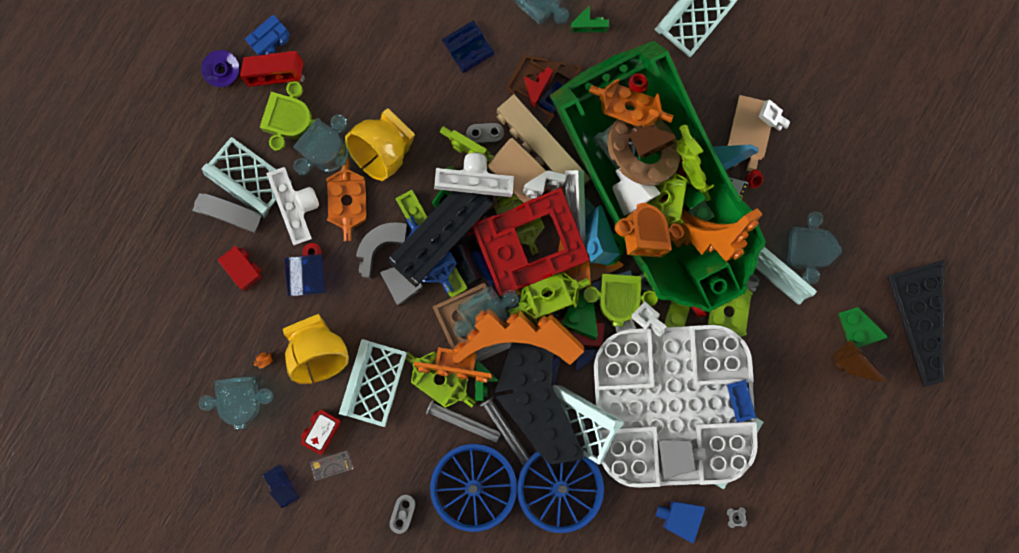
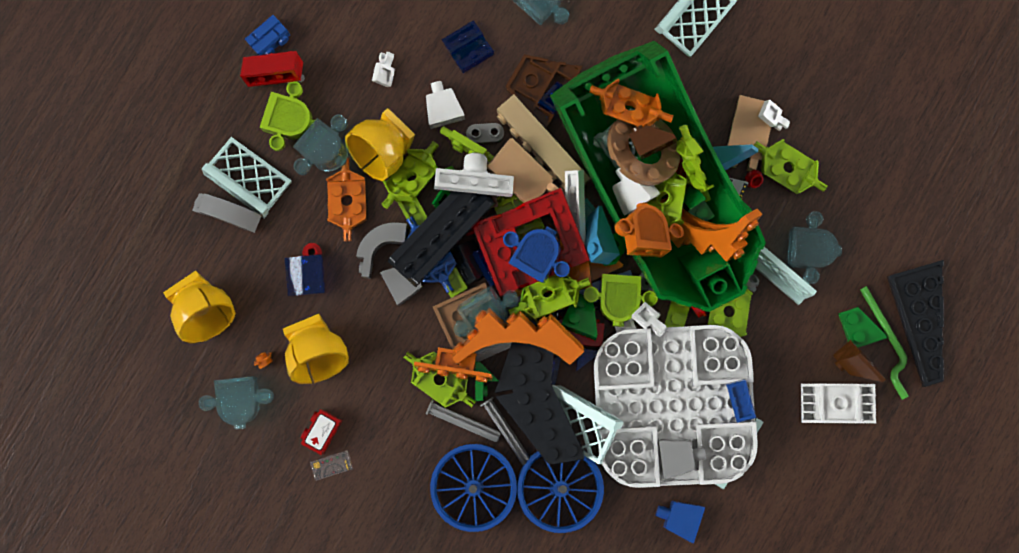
dark purple dish [201,50,239,88] -> none
red brick [217,246,262,291] -> none
clear blue slope [262,464,299,508] -> none
white plate [266,167,319,245] -> none
light aqua fence [339,339,407,427] -> none
light grey plate [390,494,416,534] -> none
white slope [522,171,566,199] -> none
red slope [524,67,554,107] -> none
green slope [570,6,609,33] -> none
red plate [629,73,648,93] -> none
light grey plate [727,507,747,528] -> none
none -> yellow plate [163,271,236,344]
none -> white plate [372,52,395,87]
none -> lime plate [381,141,439,209]
none -> white torso [426,81,465,129]
none -> blue piece [503,226,570,283]
none -> lime plate [754,139,828,194]
none -> white plate [801,384,876,423]
none -> bright green piece [860,286,908,400]

